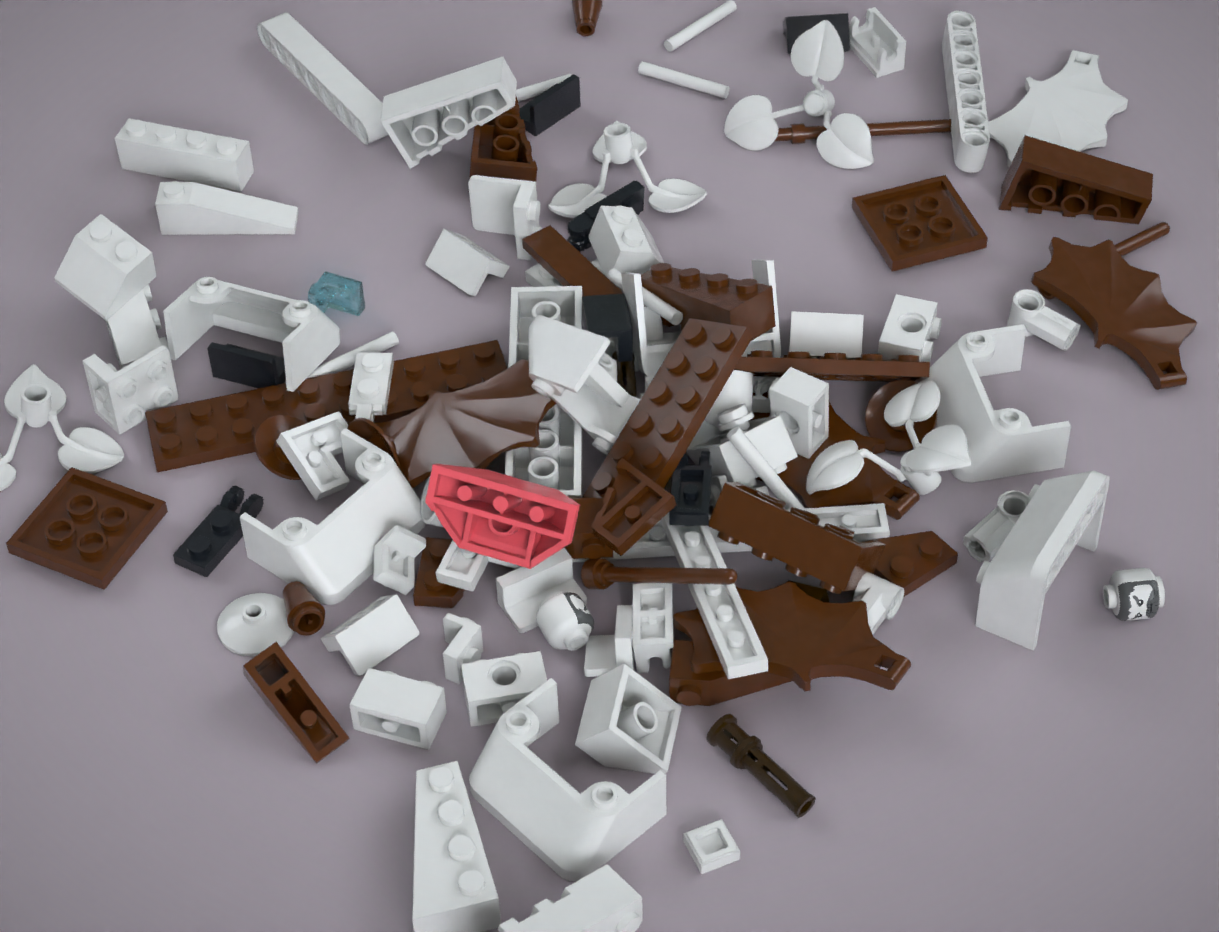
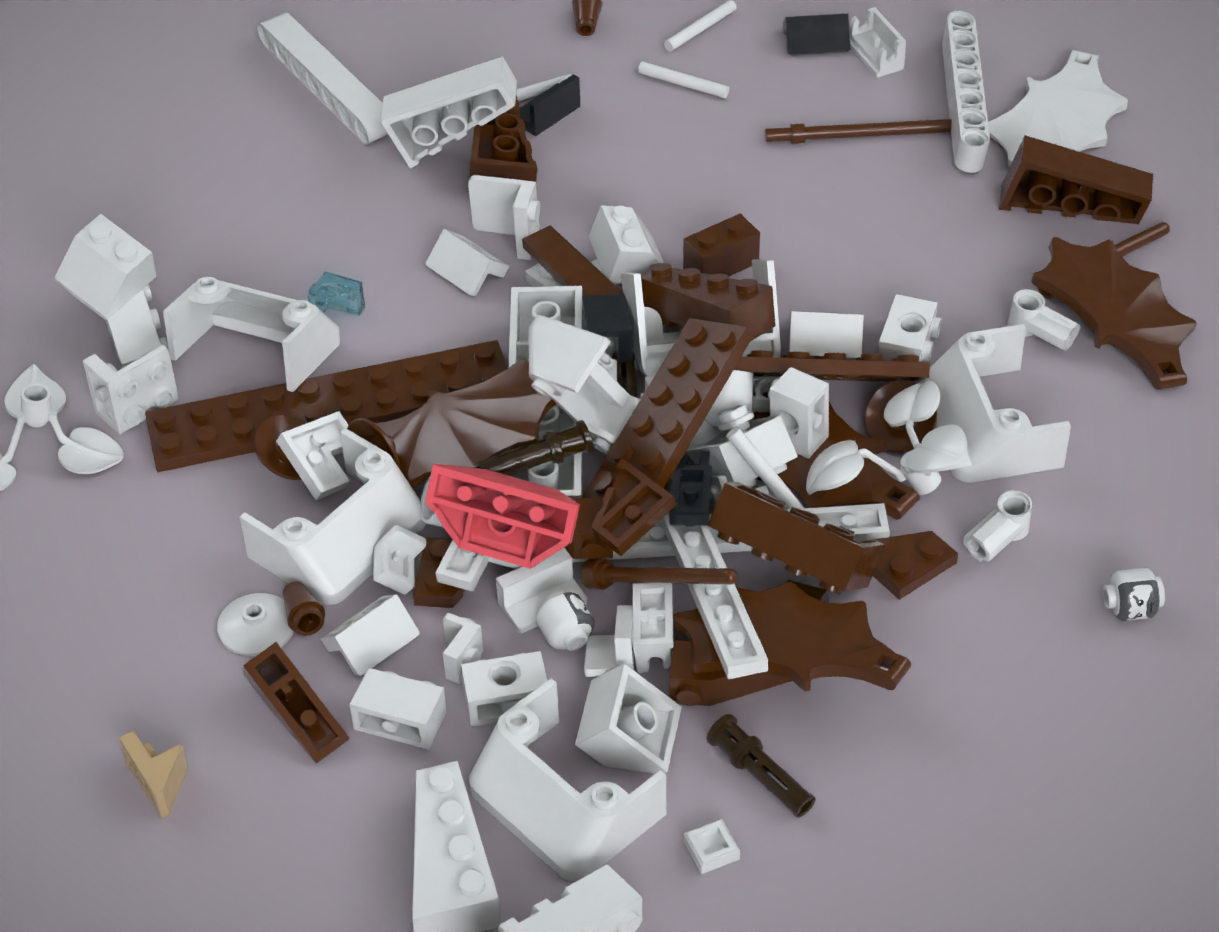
reddish brown plate [6,467,168,590] -> none
white brick [115,118,254,192] -> none
white wedge [155,181,298,235] -> none
black hinge [173,485,264,577] -> none
black panel [207,342,286,389] -> none
white bar [306,331,399,379] -> none
white hinge [348,352,394,422] -> none
white plant [548,120,707,218] -> none
black hinge [567,180,645,252] -> none
white bar [607,268,683,325] -> none
white plant [724,20,874,169] -> none
reddish brown plate [852,175,988,272] -> none
white piece [852,572,904,634] -> none
white windscreen [975,470,1110,651] -> none
none -> tan slope [119,730,188,819]
none -> dark brown pin [476,420,594,476]
none -> reddish brown brick [683,213,760,277]

